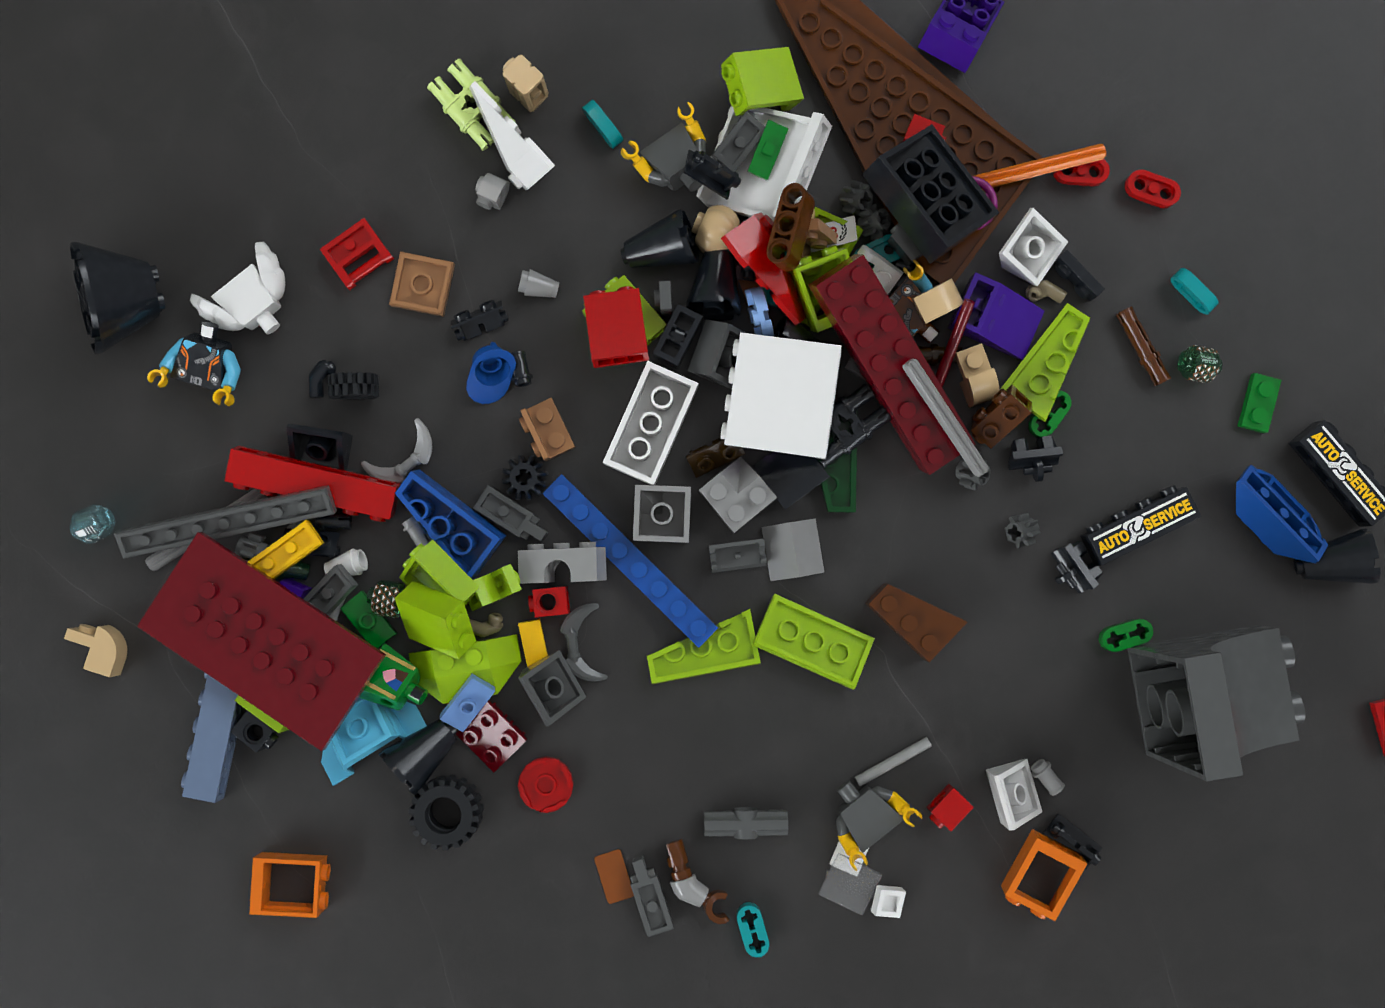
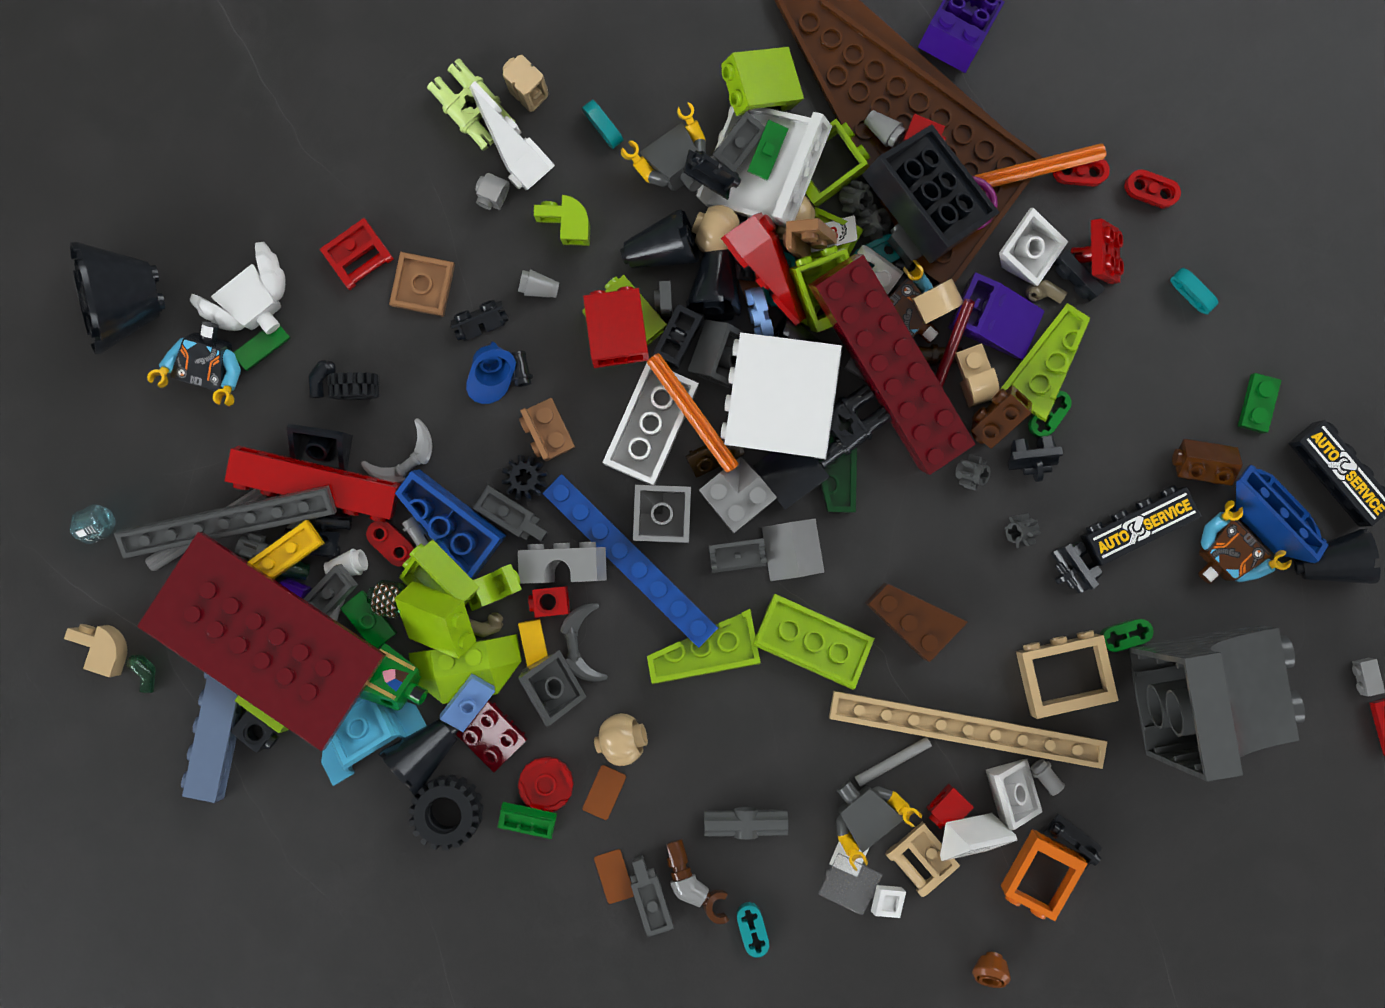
orange window [249,852,331,918] -> none
reddish brown beam [766,183,815,272] -> none
light grey axle [903,358,989,477] -> none
reddish brown pin [1116,306,1171,386] -> none
clear green head [1177,345,1223,383] -> none
none -> clear green arm [126,654,156,693]
none -> green piece [233,326,290,371]
none -> red plate [366,521,415,566]
none -> green plate [497,802,557,839]
none -> lime brick [534,195,590,246]
none -> dark orange sticker [582,765,626,820]
none -> tan plant [594,713,648,766]
none -> orange axle [647,353,738,472]
none -> lime window [806,119,871,207]
none -> tan plate [829,691,1107,769]
none -> light grey cone [864,110,907,148]
none -> tan plate [885,822,960,897]
none -> white slope [940,813,1017,861]
none -> dark orange cone [972,952,1011,988]
none -> tan window [1016,630,1119,719]
none -> red plate [1071,219,1124,284]
none -> reddish brown brick [1172,439,1243,486]
none -> torso [1198,500,1292,584]
none -> light grey piece [1352,658,1385,697]

